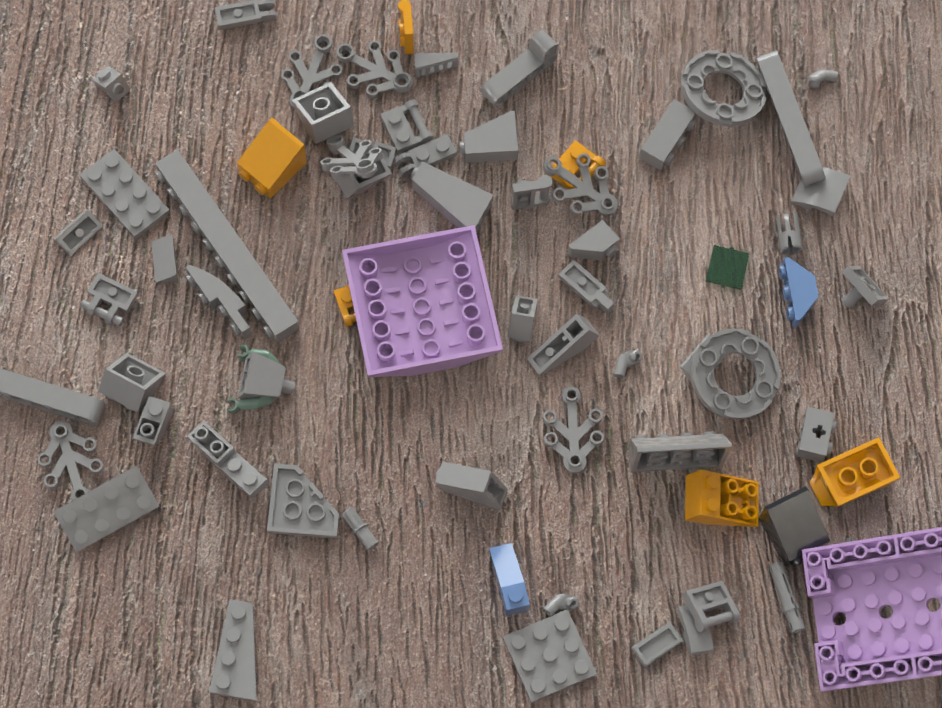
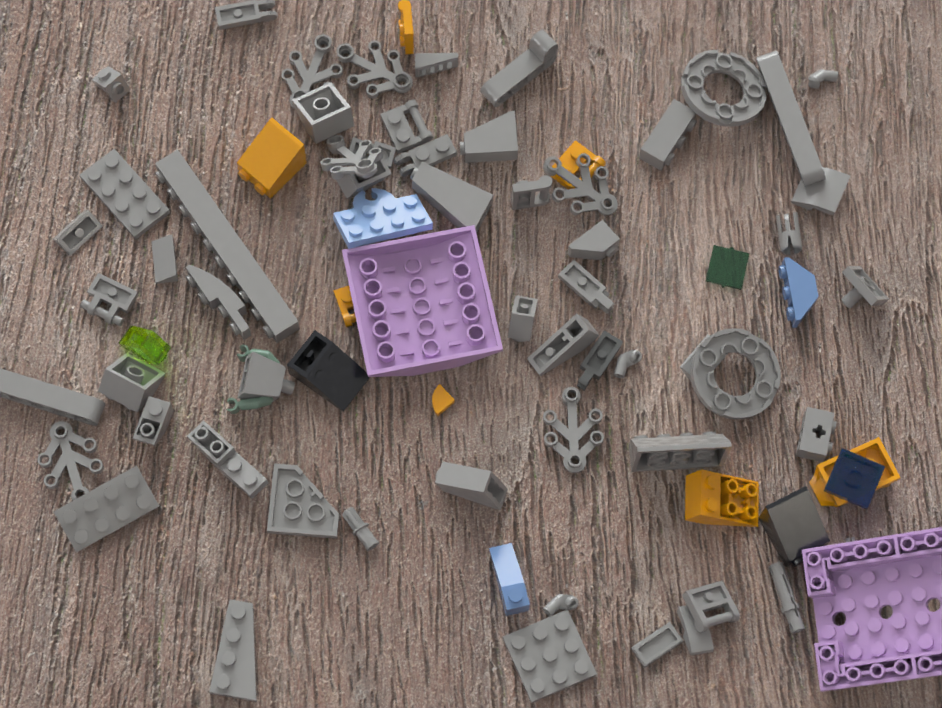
none -> clear neon green slope [118,325,171,365]
none -> black slope [287,330,370,412]
none -> light blue plate [333,188,433,249]
none -> light orange tile [432,384,455,417]
none -> dark grey plate [577,330,623,391]
none -> clear blue tile [824,448,885,509]

